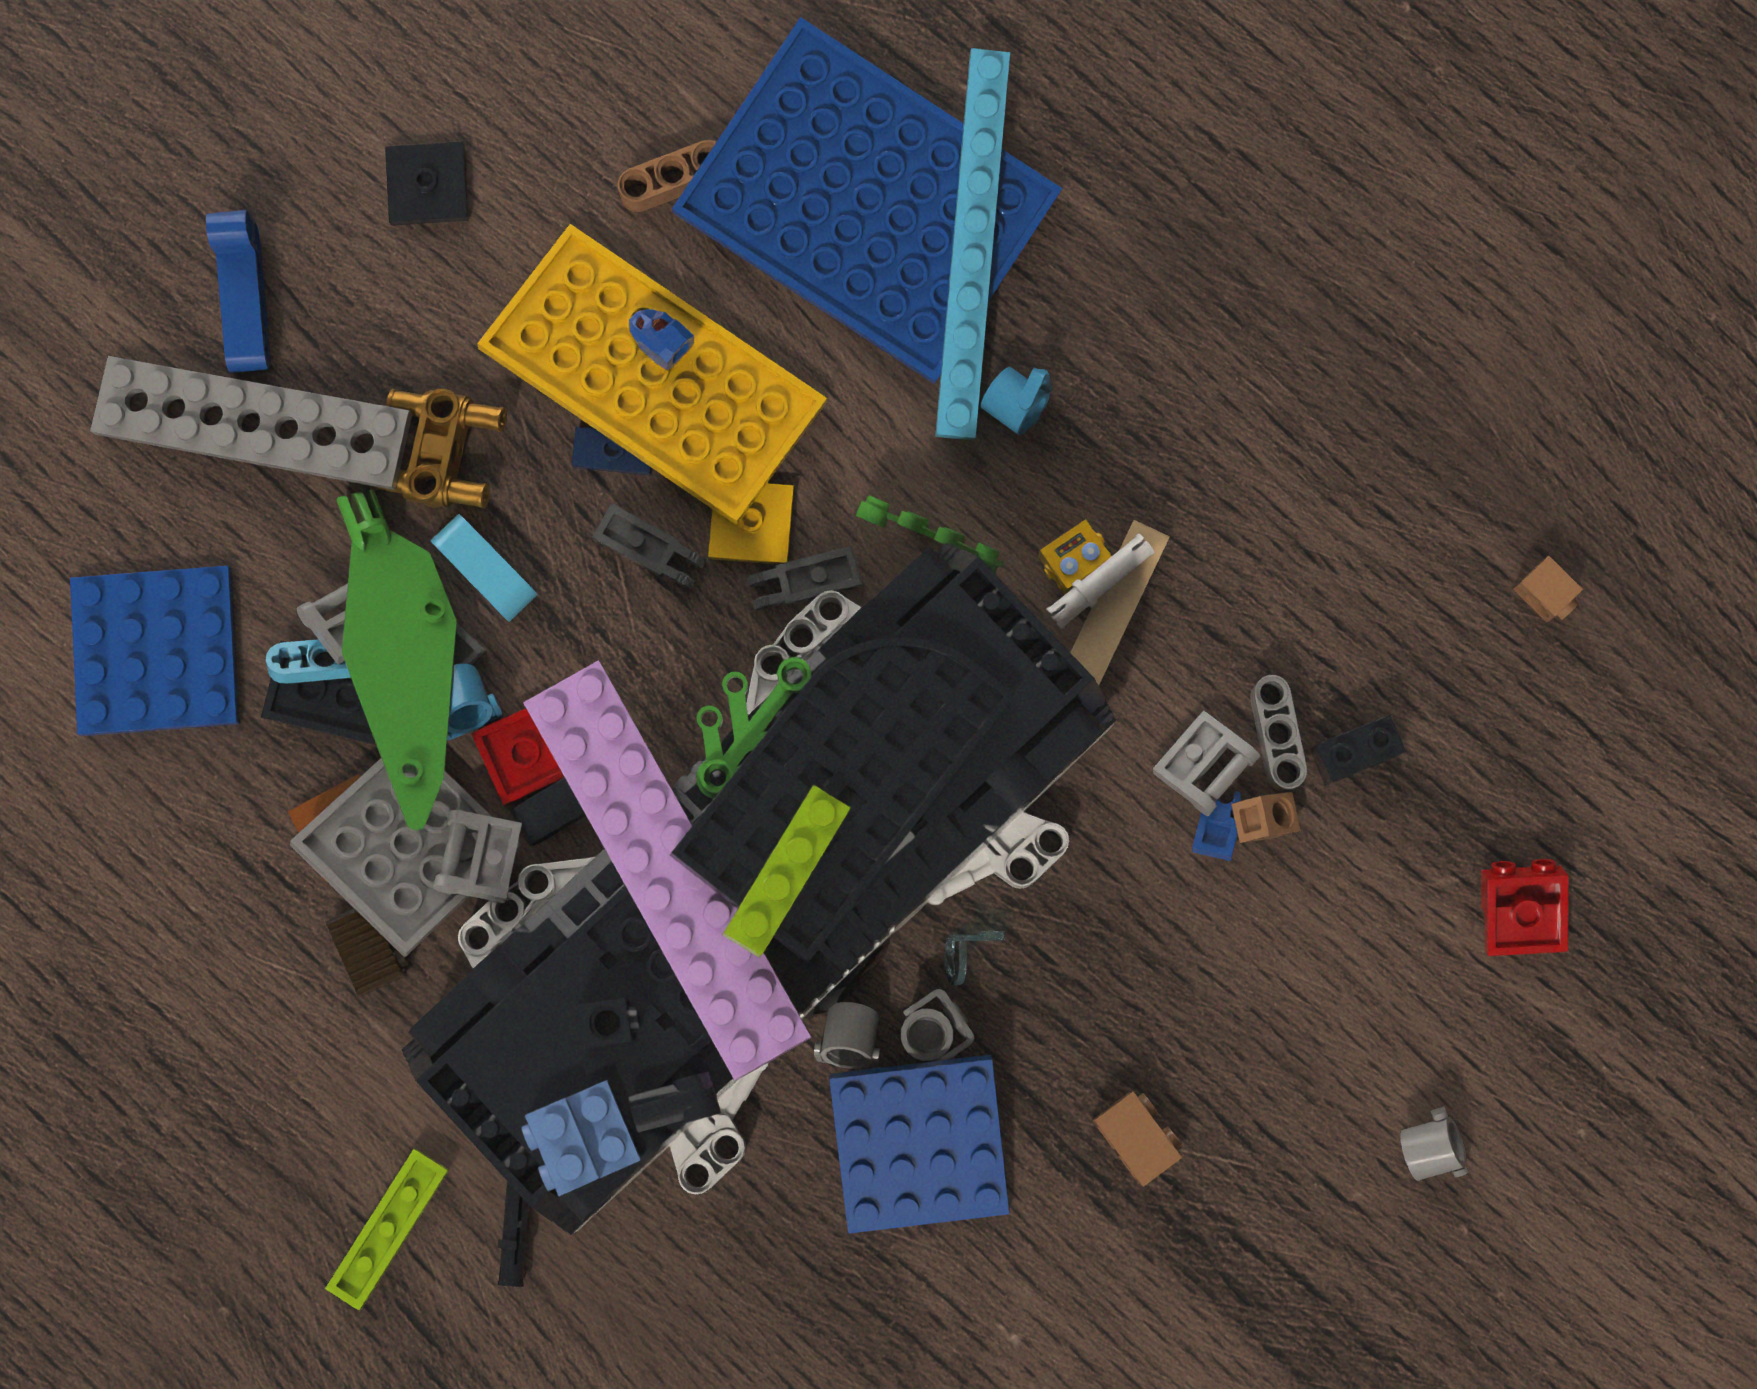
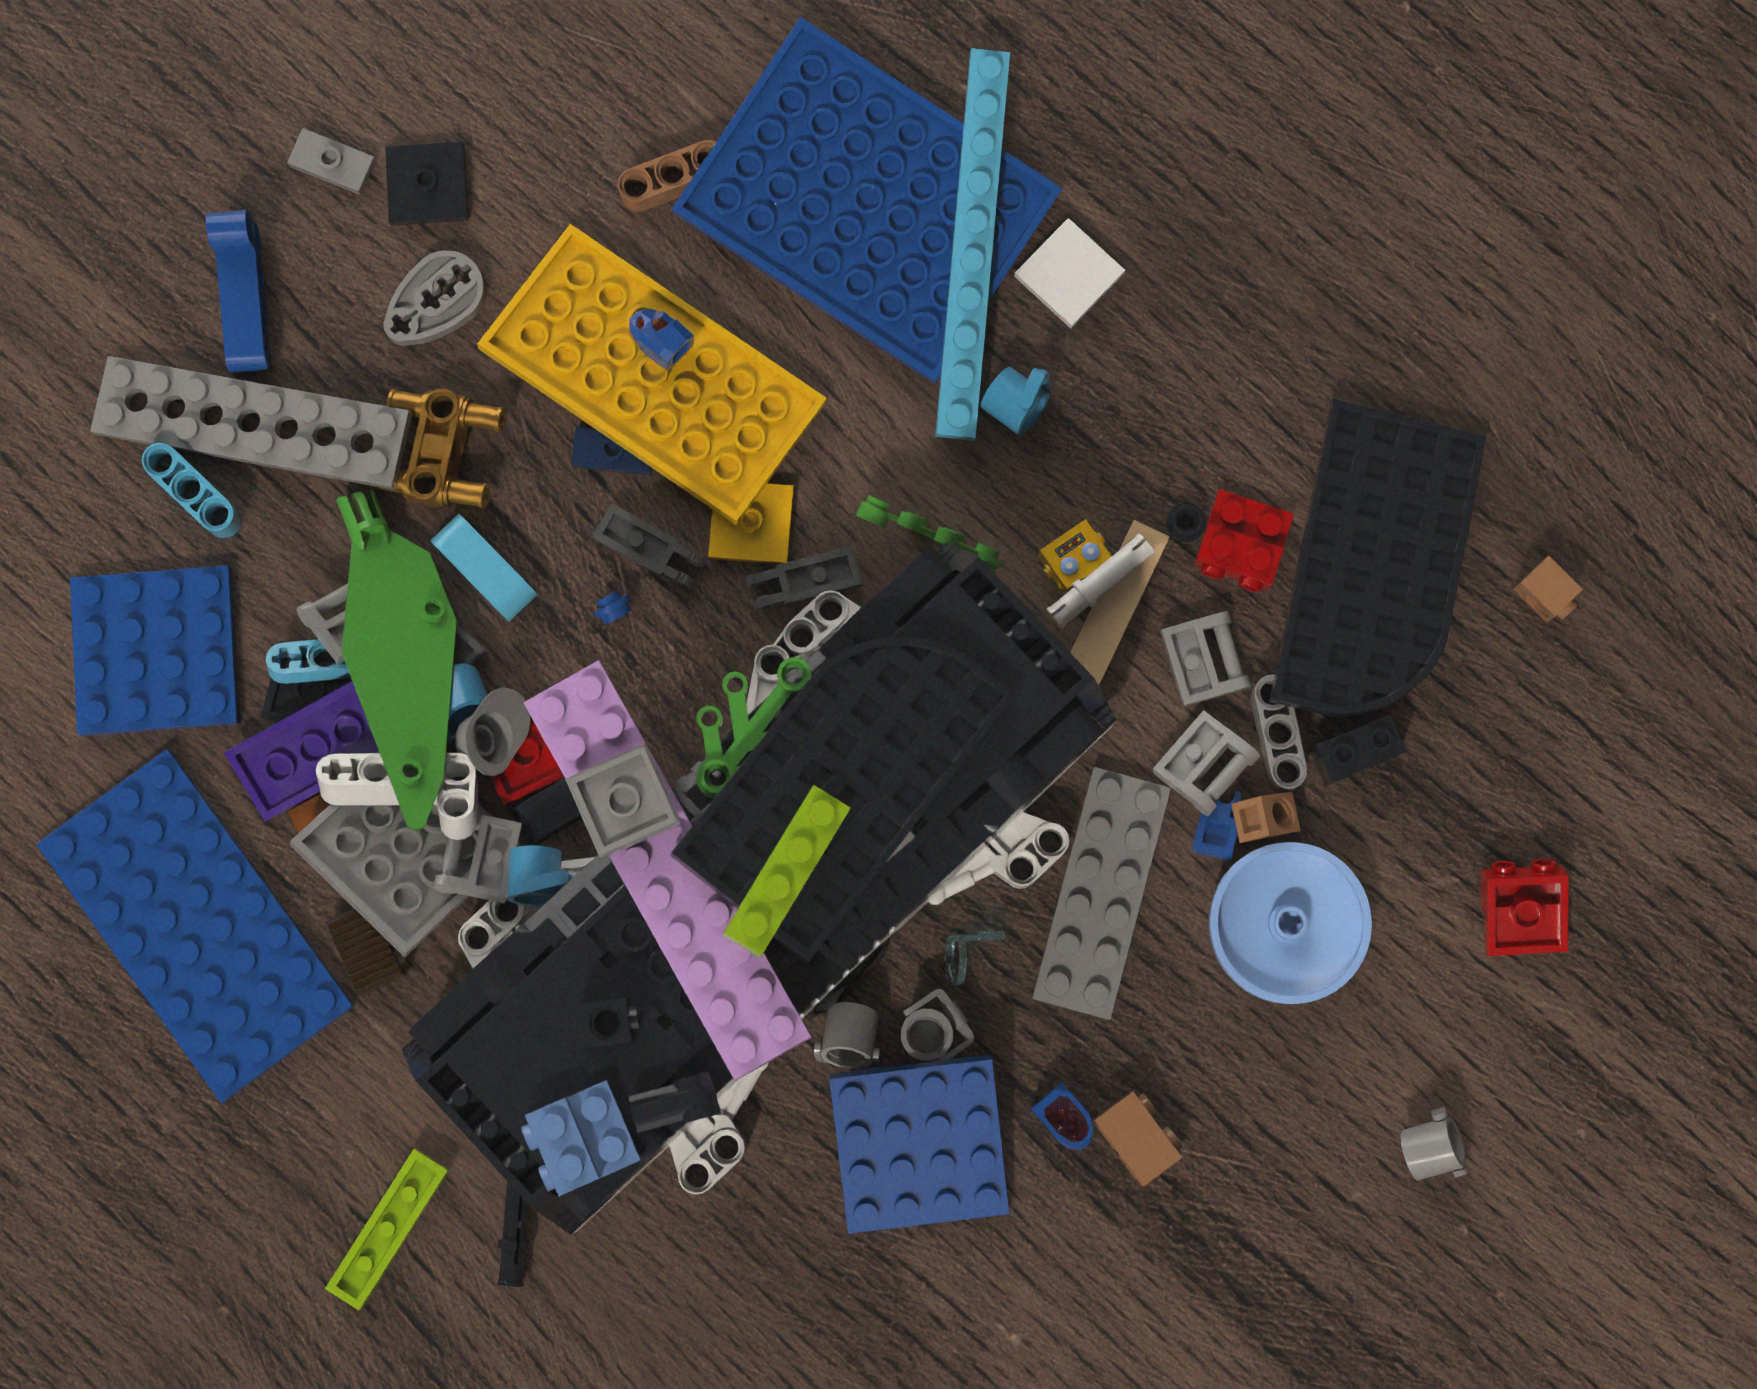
none -> blue plate [36,749,355,1103]
none -> medium azure beam [142,442,242,538]
none -> dark purple plate [224,681,379,821]
none -> light grey plate [287,128,376,195]
none -> white beam [316,753,478,840]
none -> light grey piece [383,250,486,346]
none -> light grey piece [455,687,531,776]
none -> dark azure piece [507,845,573,908]
none -> light grey plate [565,743,681,859]
none -> blue plate [593,591,632,625]
none -> white tile [1014,218,1125,328]
none -> rock [1030,1082,1094,1150]
none -> light grey plate [1032,767,1171,1020]
none -> light grey plate [1160,611,1252,707]
none -> black plate [1166,502,1206,542]
none -> red plate [1193,489,1294,592]
none -> light blue dish [1208,842,1372,1004]
none -> black plate [1269,399,1486,717]

